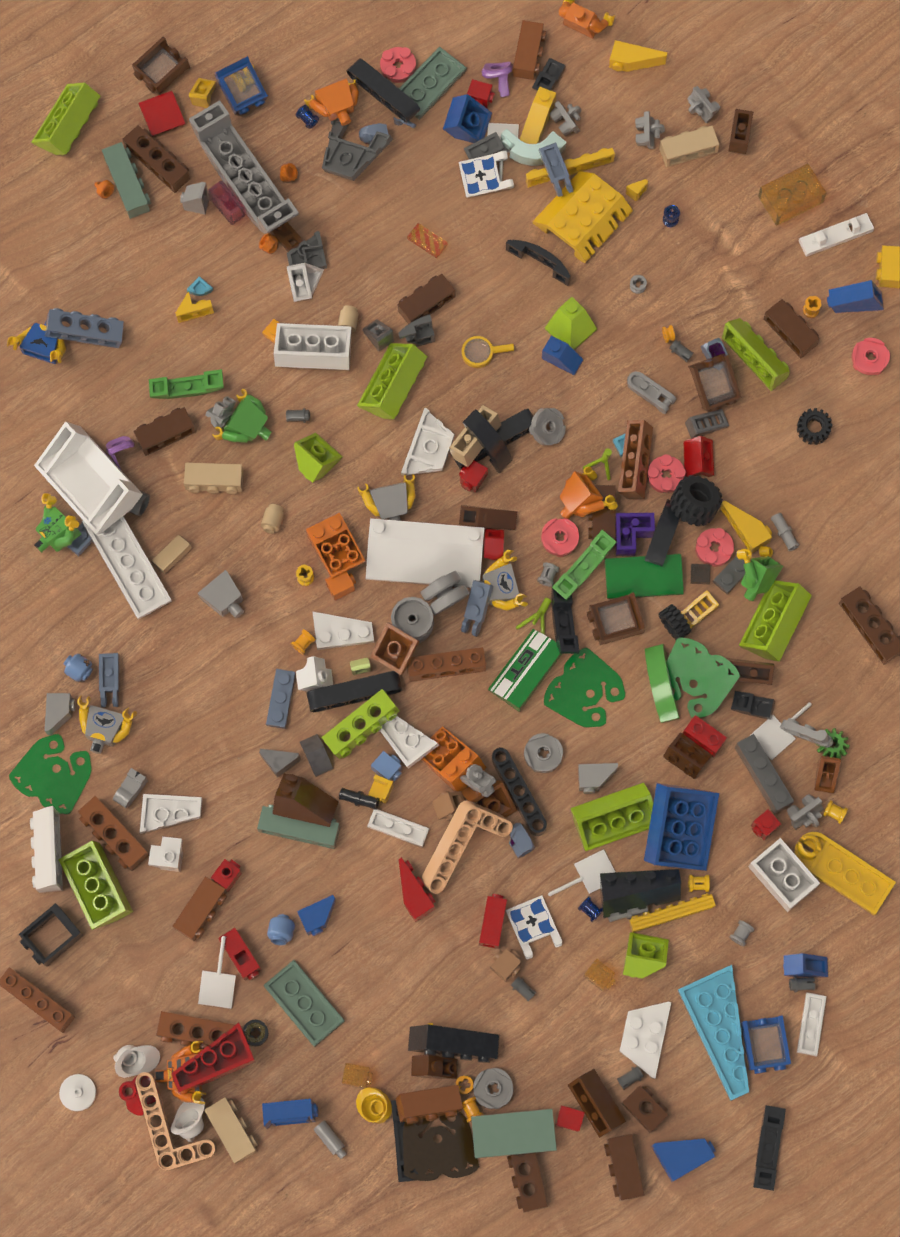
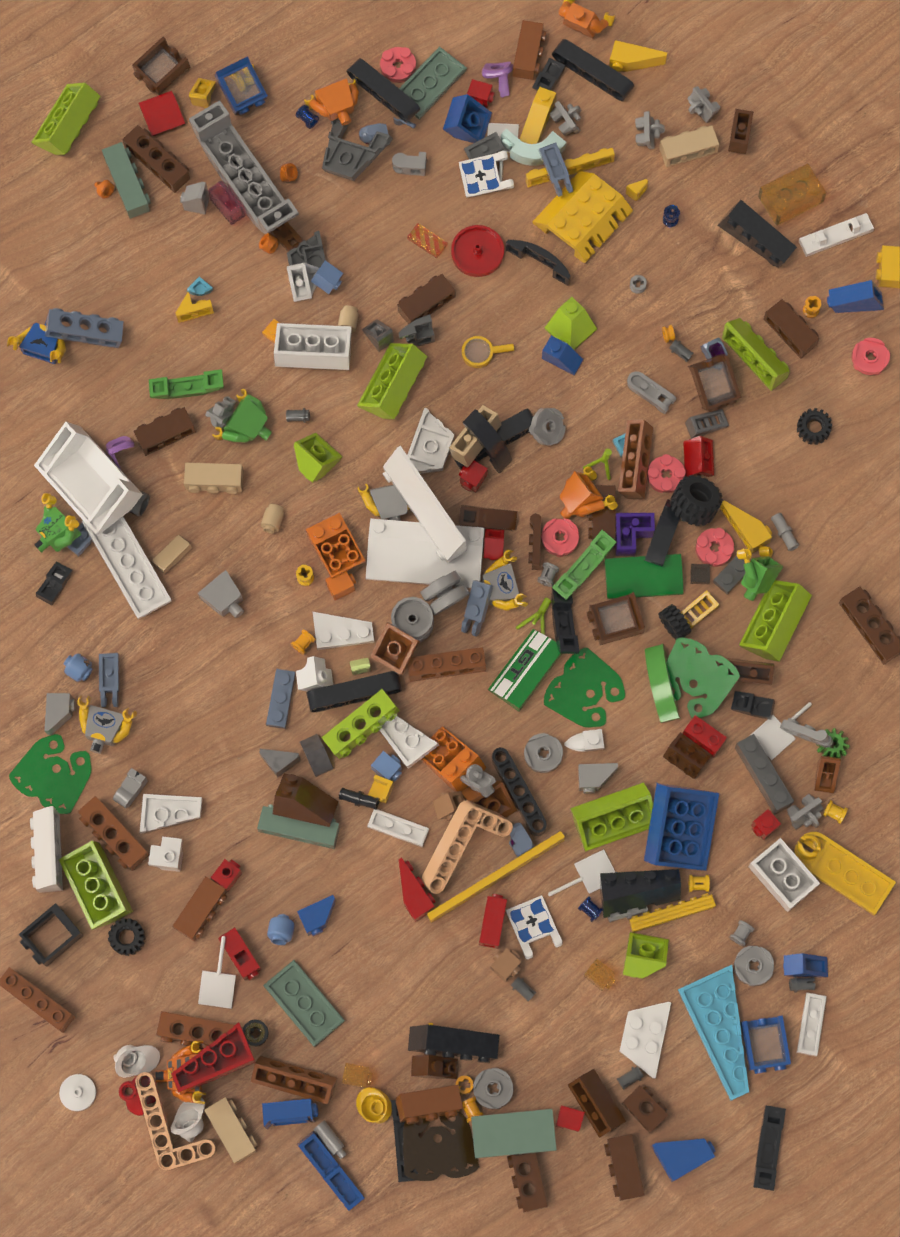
none -> black slope [36,561,73,605]
none -> black tyre [108,918,146,956]
none -> dark orange brick [250,1056,337,1104]
none -> blue slope [297,1131,364,1211]
none -> medium blue brick [311,260,343,294]
none -> white slope [382,446,467,563]
none -> light grey leg [392,152,427,176]
none -> yellow tile [427,831,565,923]
none -> red piece [451,225,504,277]
none -> reddish brown plate [528,513,541,570]
none -> black beam [552,39,634,101]
none -> white plate [564,729,604,752]
none -> black wedge [717,200,797,268]
none -> light grey plate [733,946,774,986]

